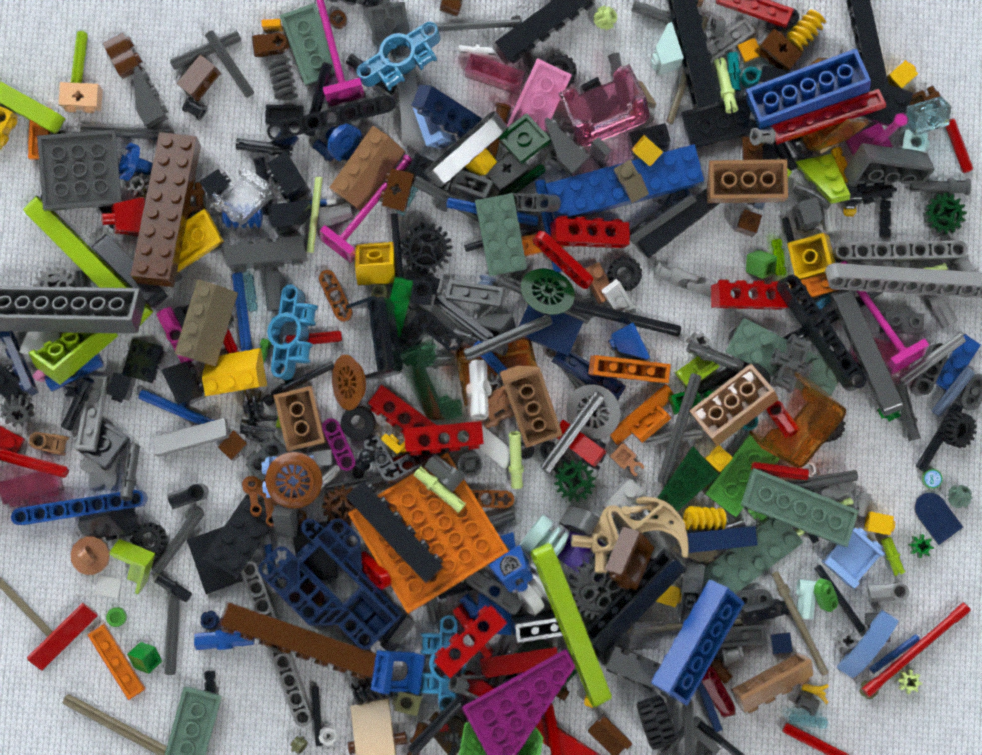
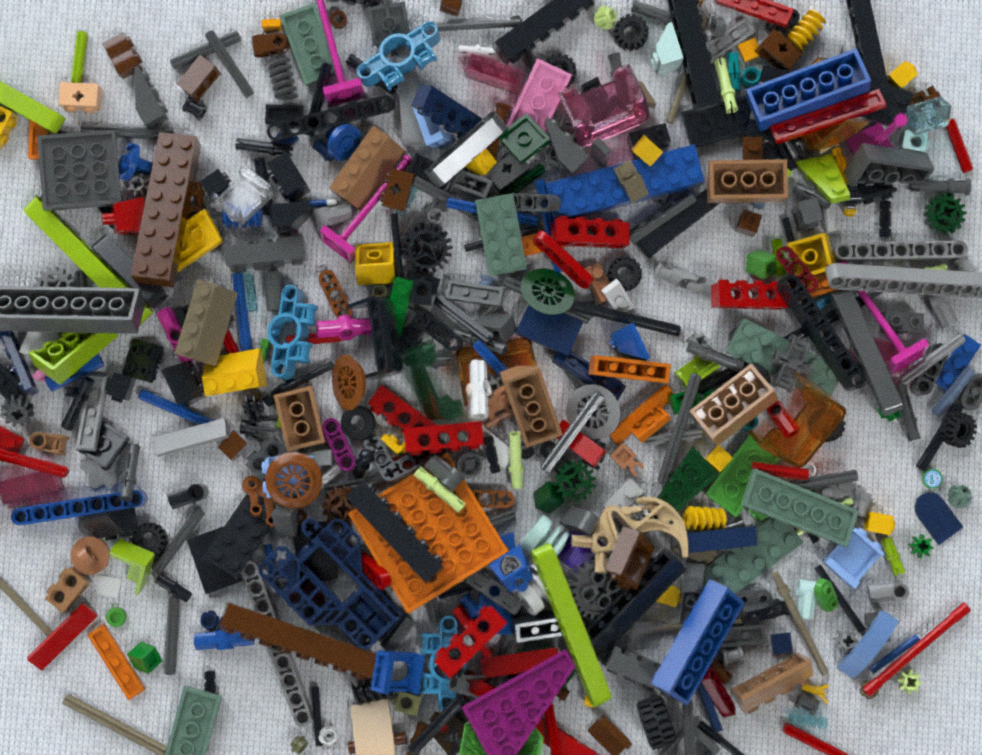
yellowish green bar [306,177,323,253] -> none
dark grey axle [464,315,553,360] -> none
light grey bush [749,127,776,145] -> none
none -> medium nougat brick [45,567,92,613]
none -> dark pink piece [316,315,372,341]
none -> light grey bush [427,208,444,226]
none -> black axle [483,435,501,474]
none -> dark green panel [533,481,565,514]
none -> black tyre [614,14,649,52]
none -> dark red beam [776,246,819,294]

